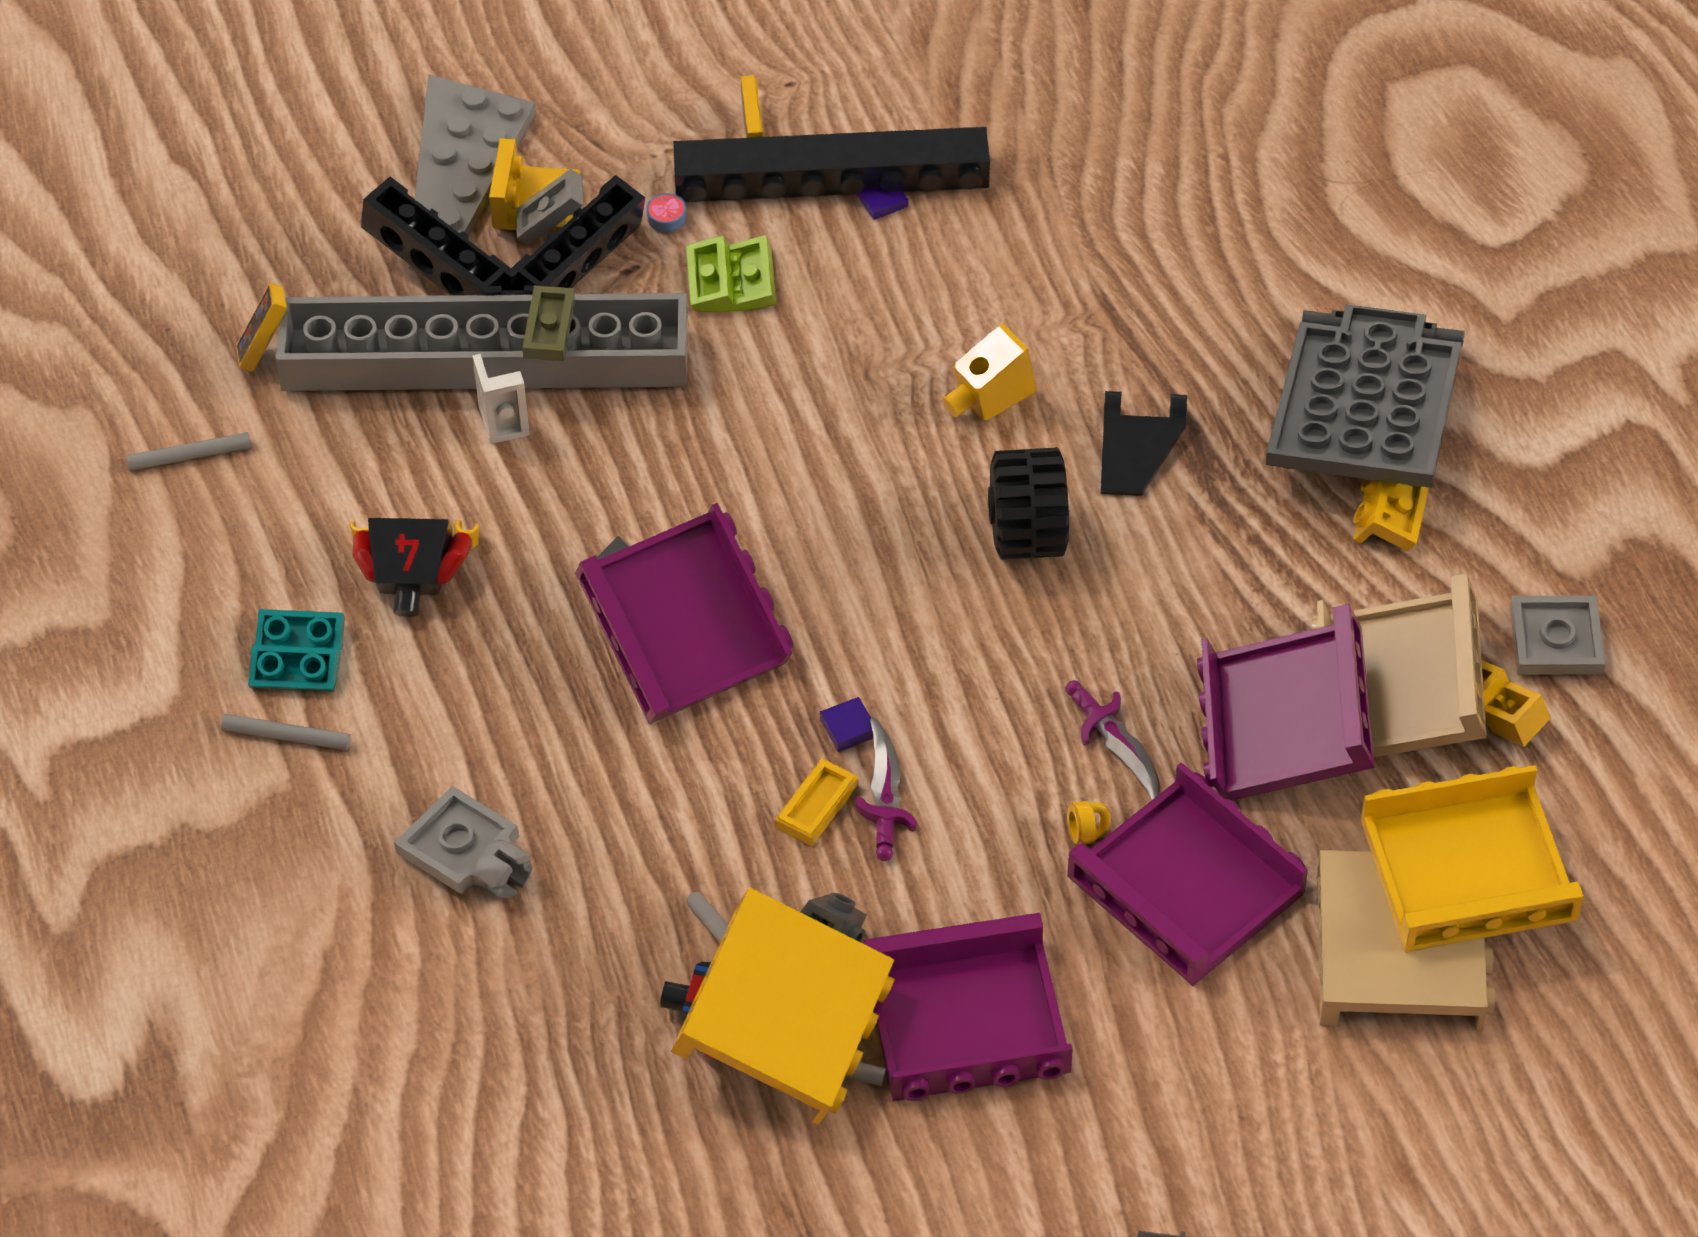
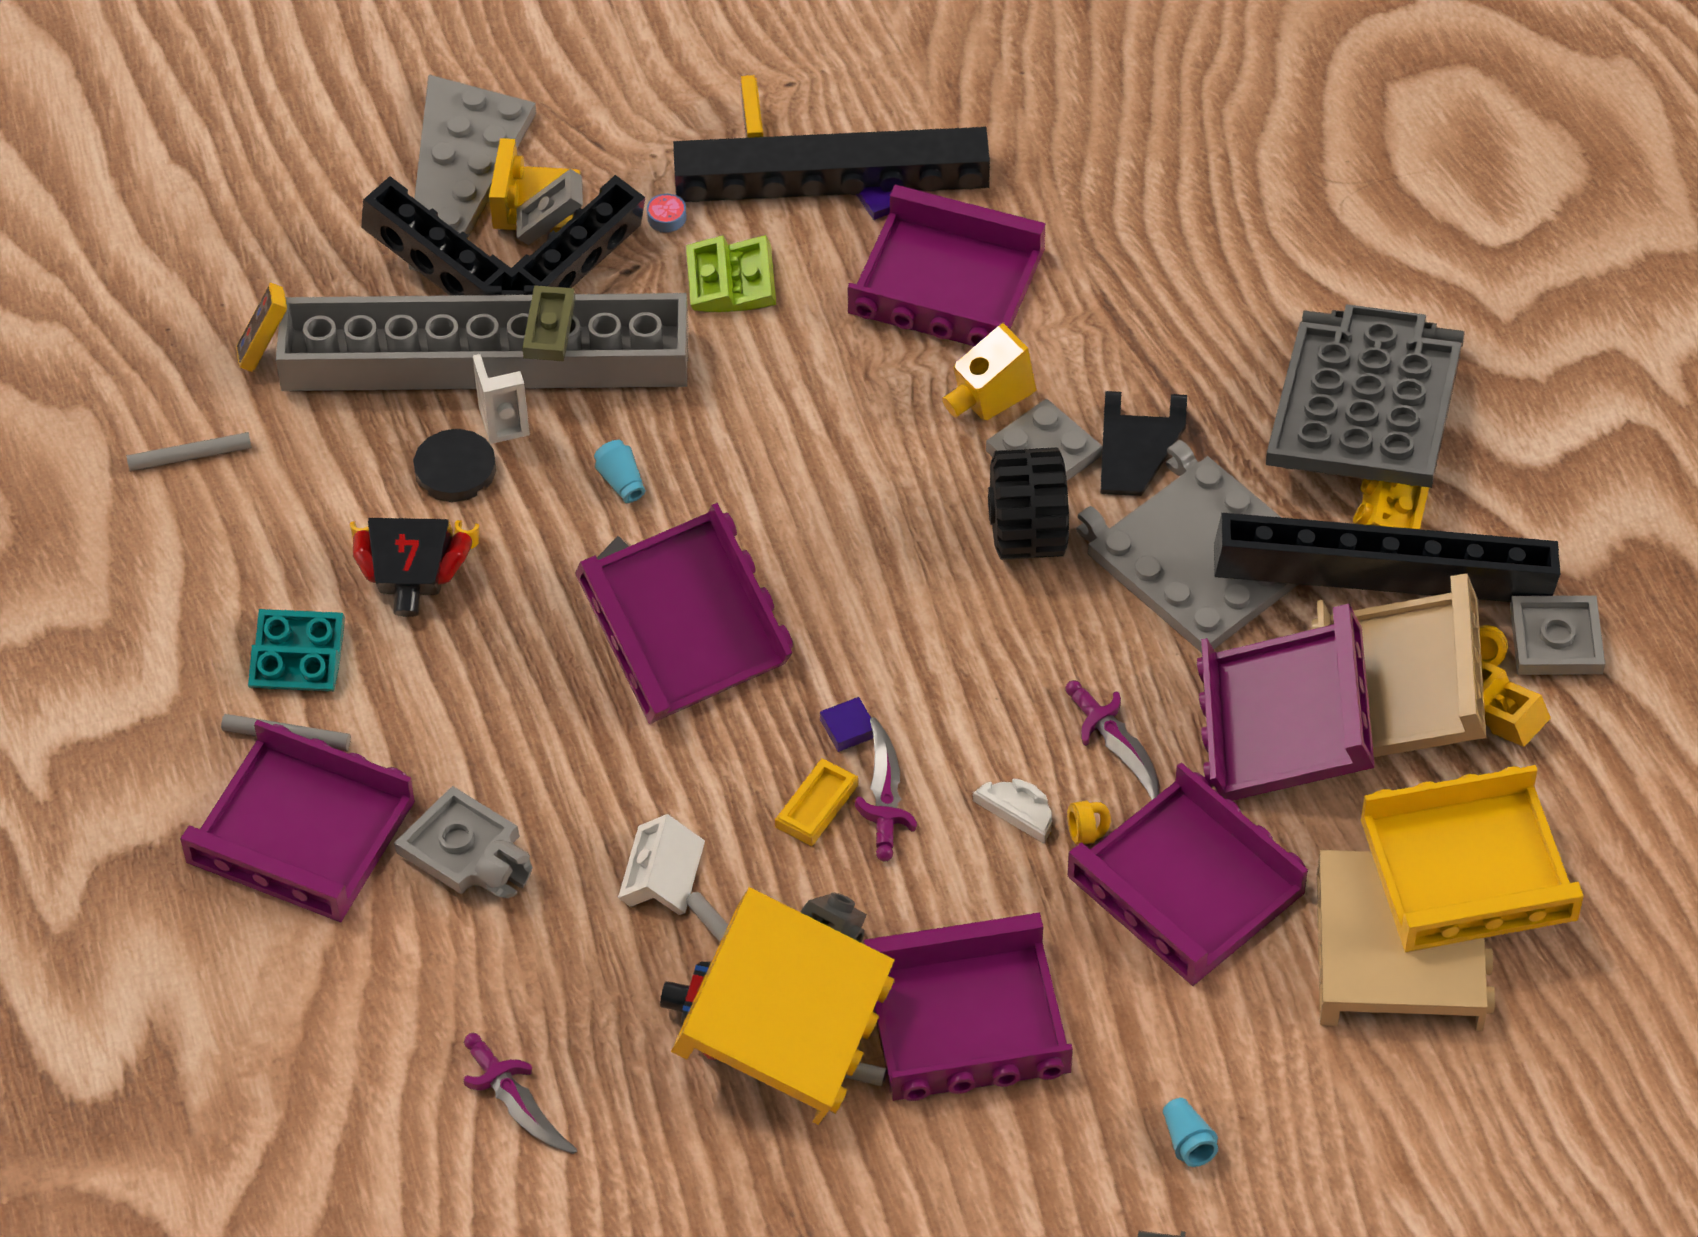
none -> magenta panel [180,720,415,923]
none -> black tile [413,429,496,502]
none -> piece [464,1033,577,1153]
none -> medium azure cone [594,440,646,503]
none -> white panel [618,814,705,915]
none -> magenta panel [847,185,1046,347]
none -> white tile [973,779,1052,844]
none -> light grey plate [986,398,1102,481]
none -> light grey plate [1077,440,1299,653]
none -> medium azure cone [1163,1098,1218,1167]
none -> black brick [1214,513,1561,602]
none -> yellow tile [1479,625,1508,666]

